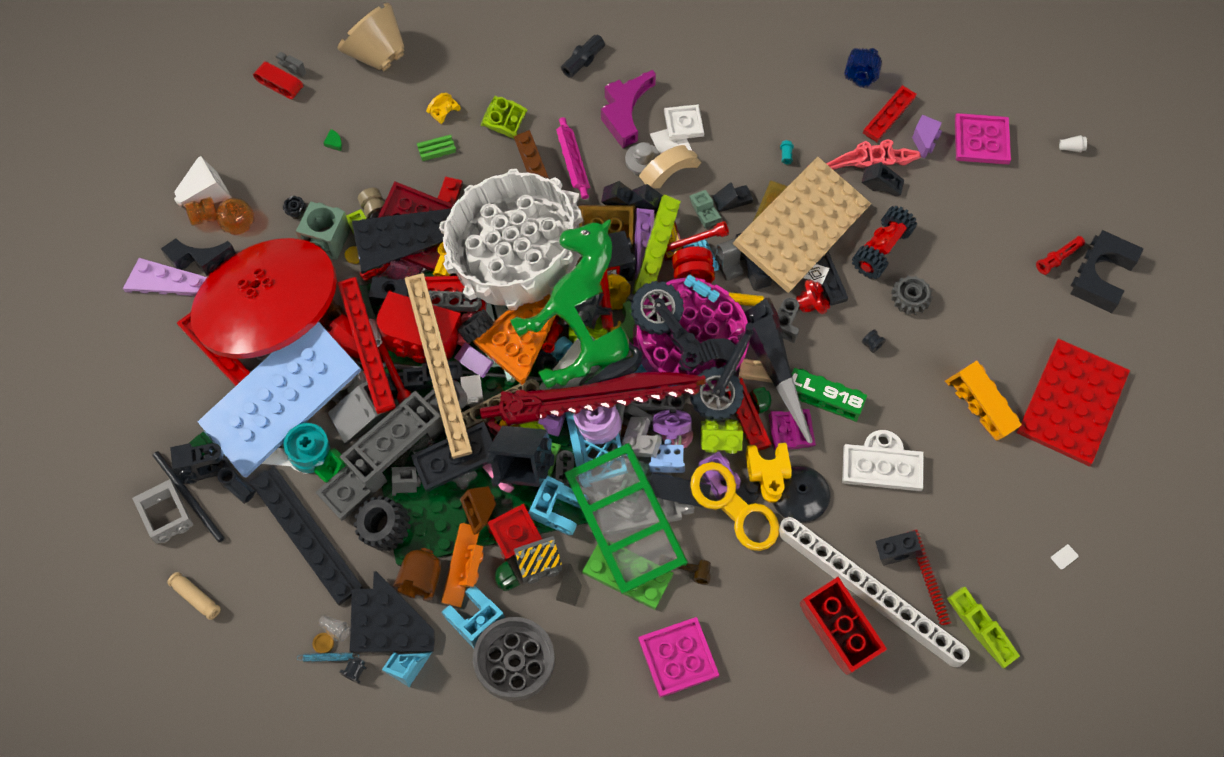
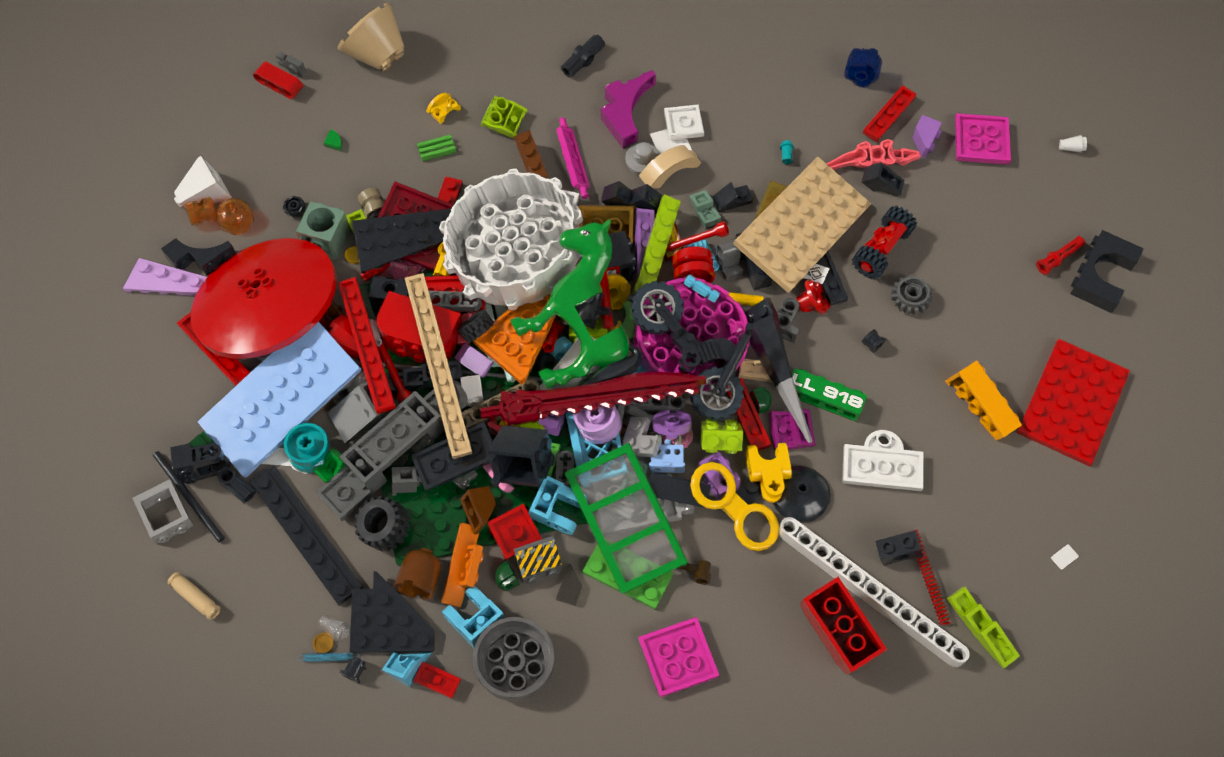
none -> red plate [413,662,461,700]

